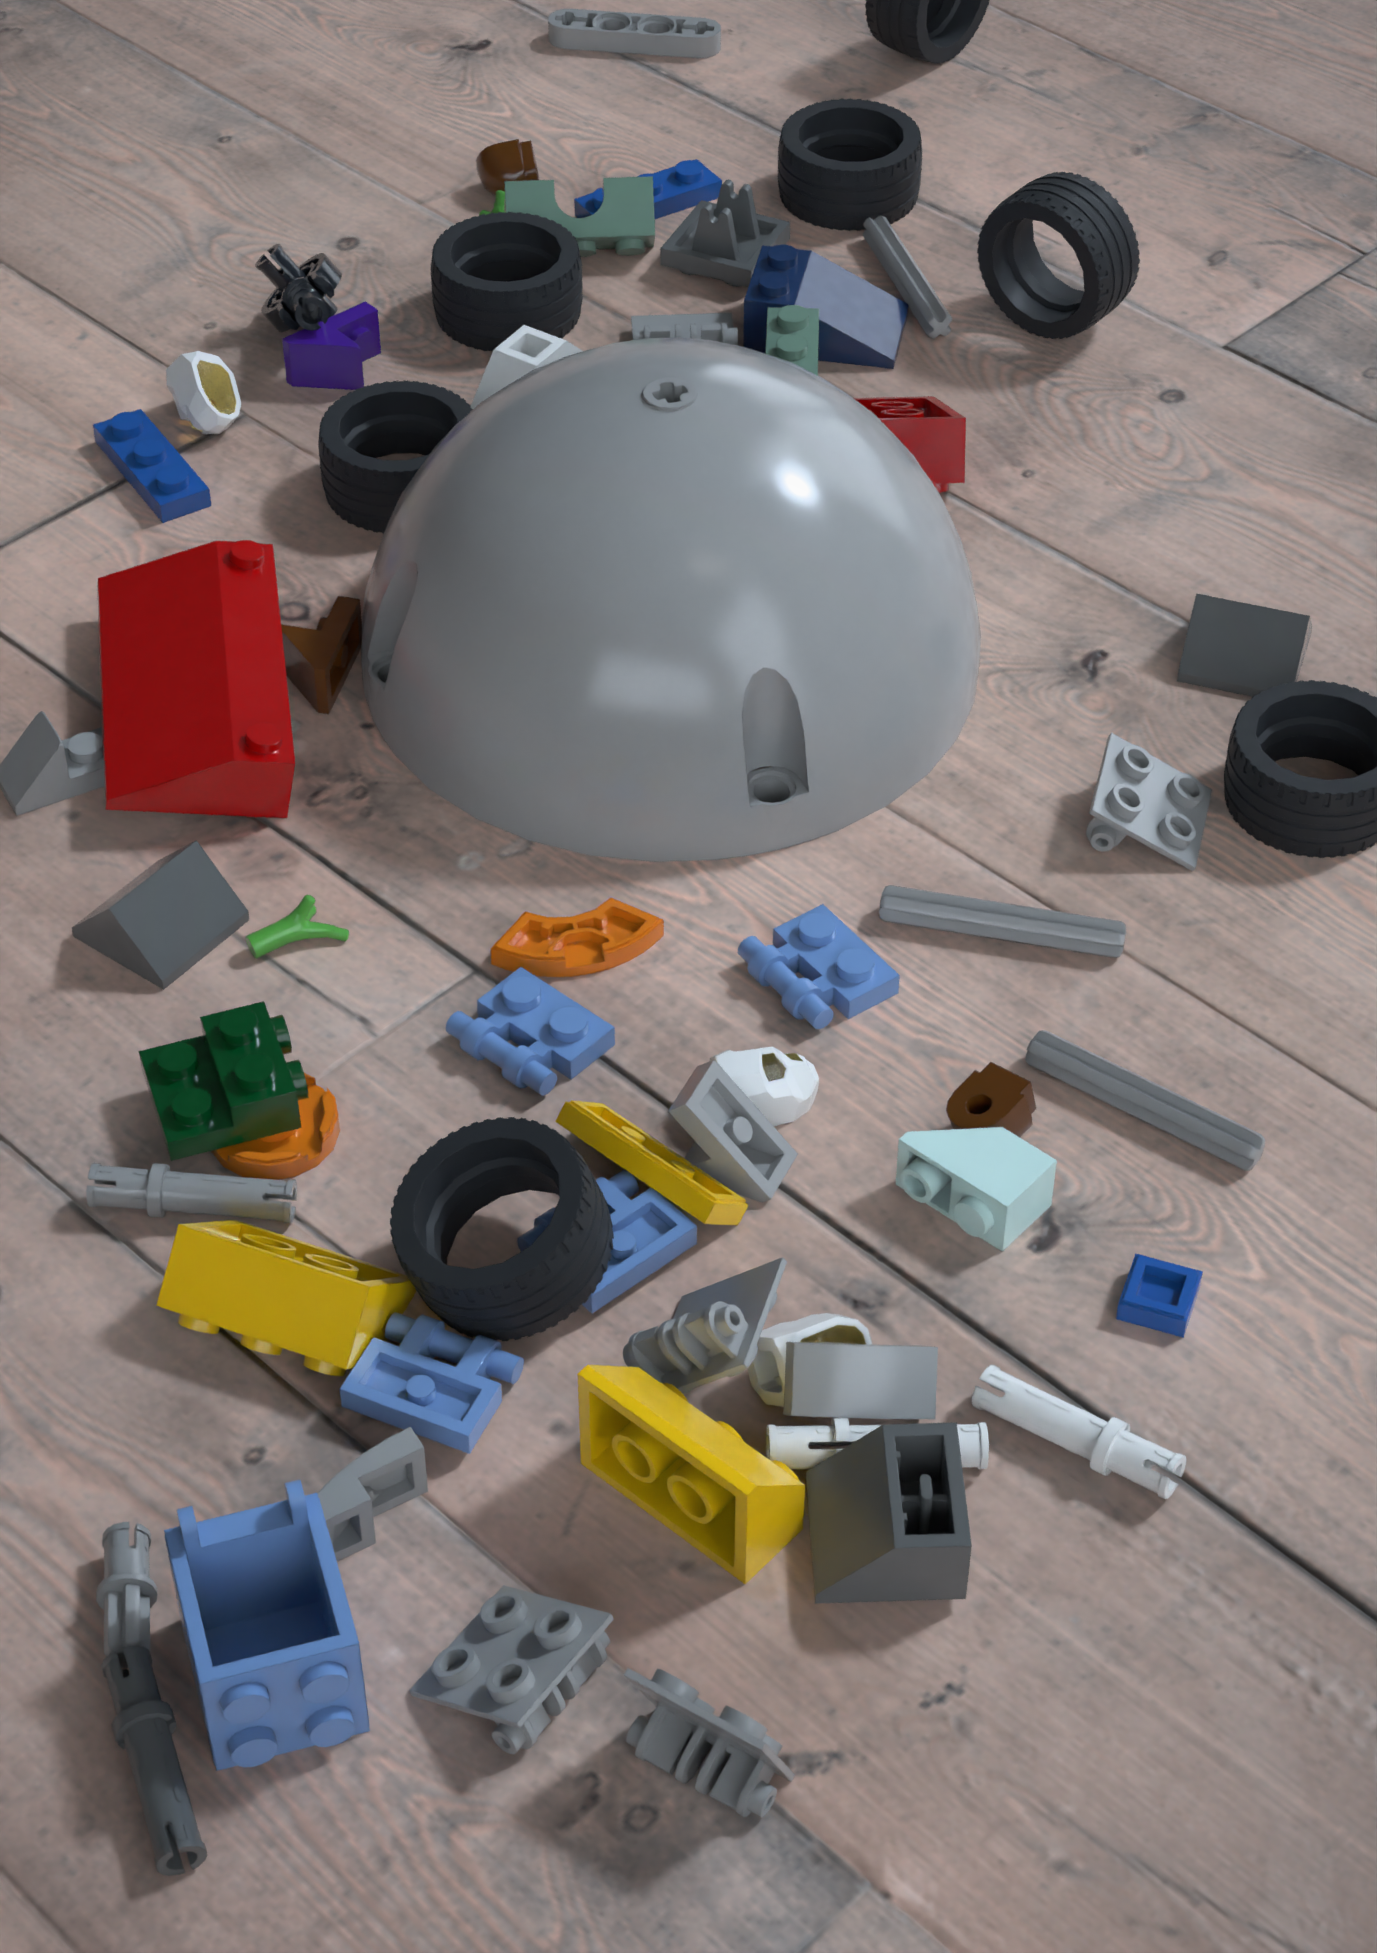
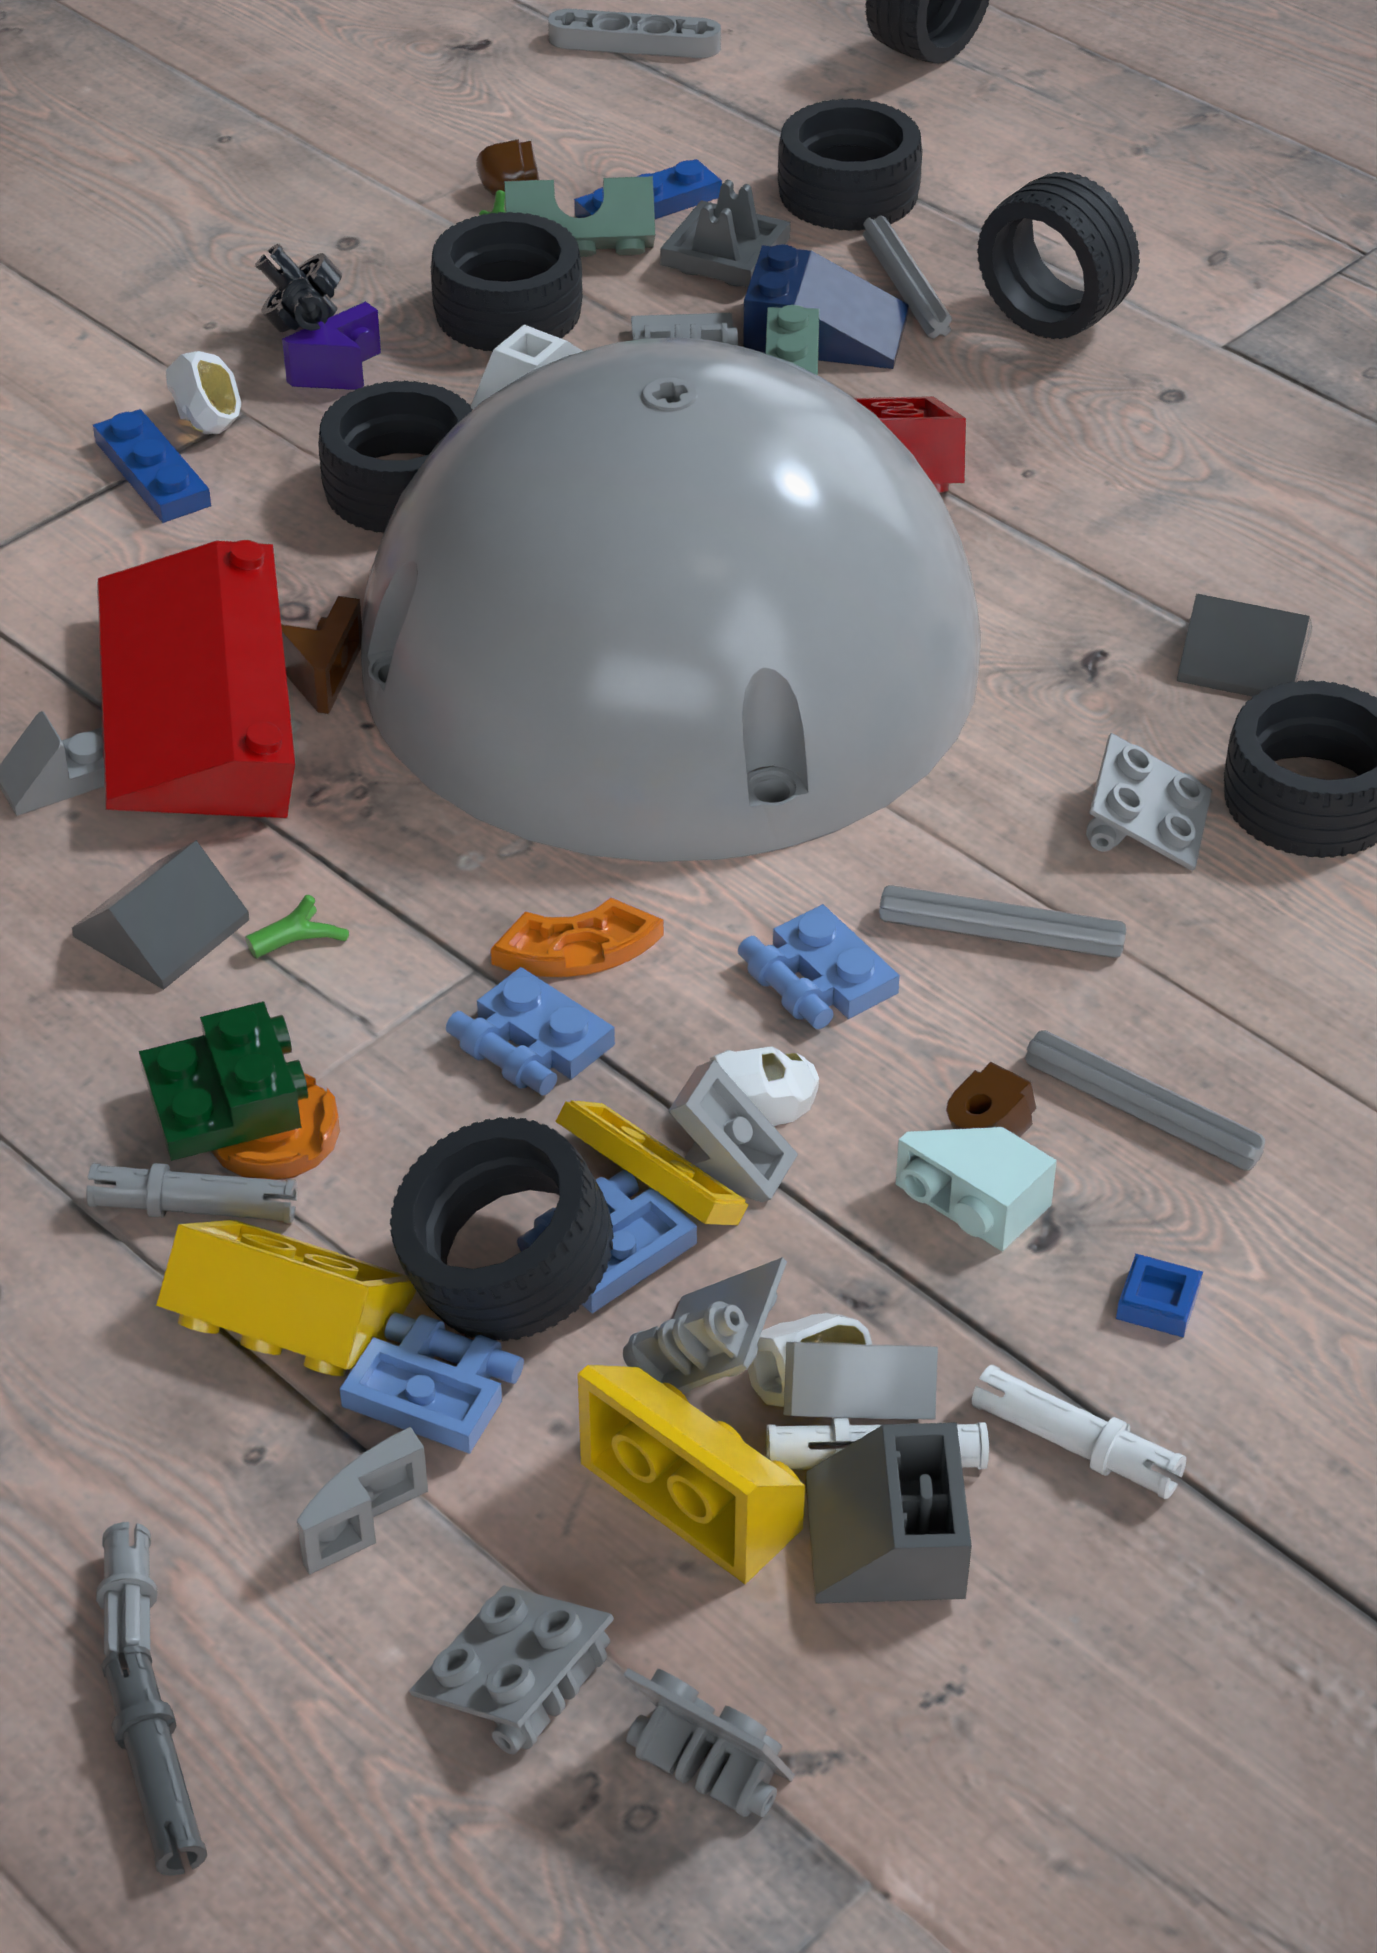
medium blue container [164,1479,370,1771] -> none

